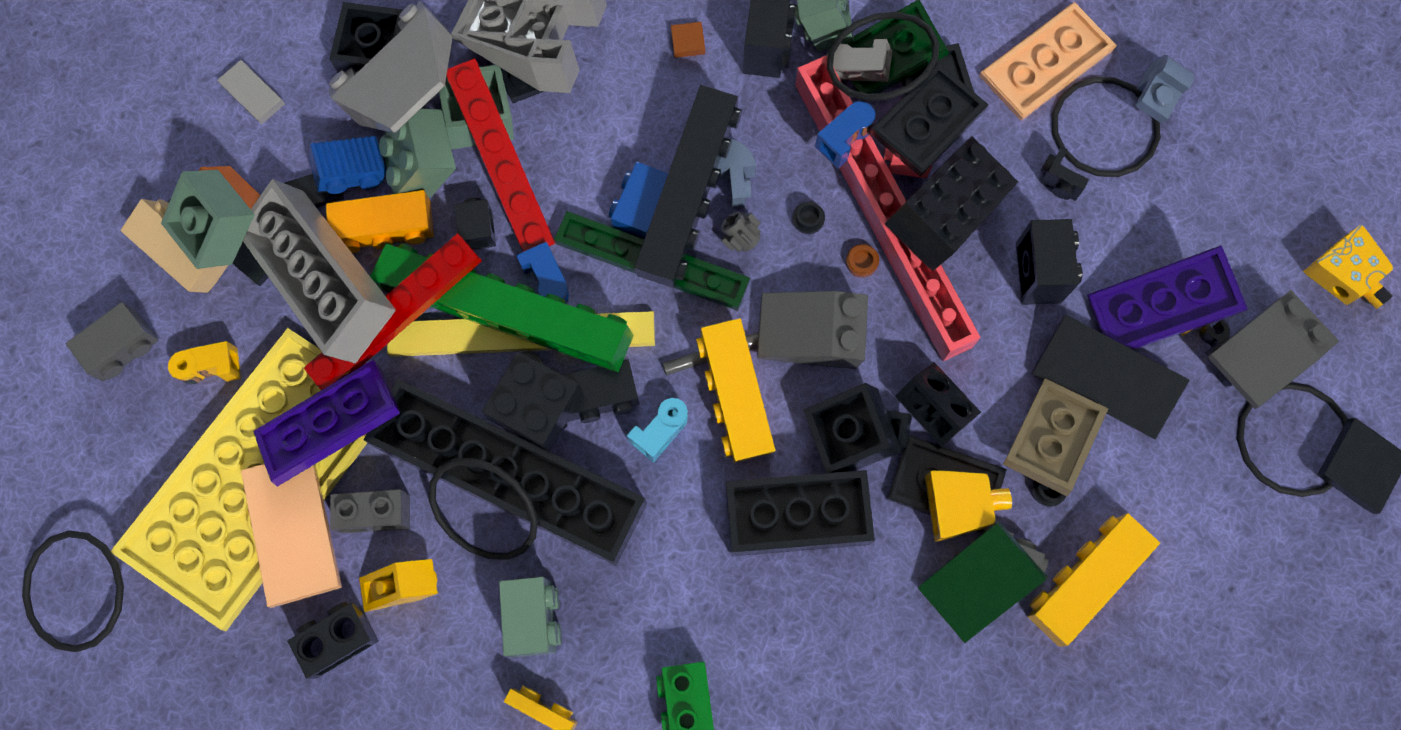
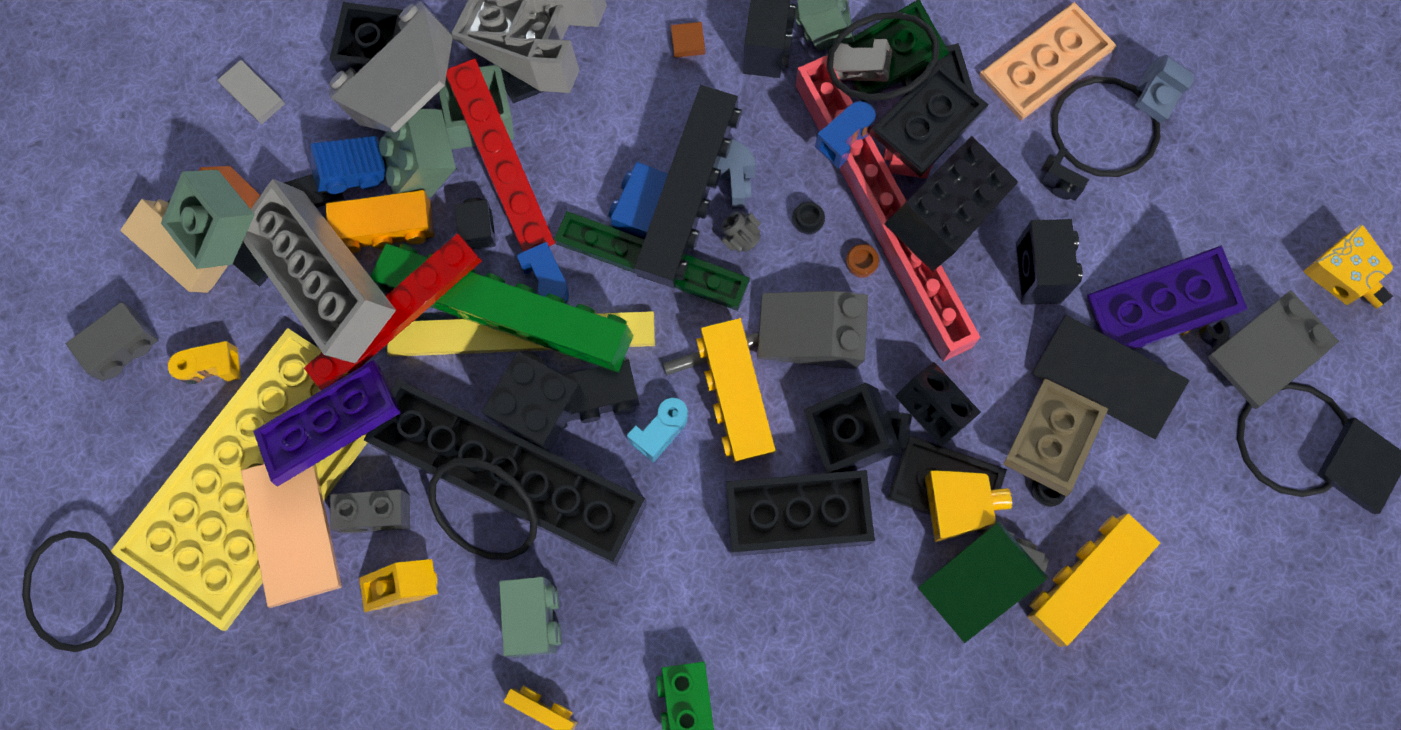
black brick [287,602,379,679] -> none

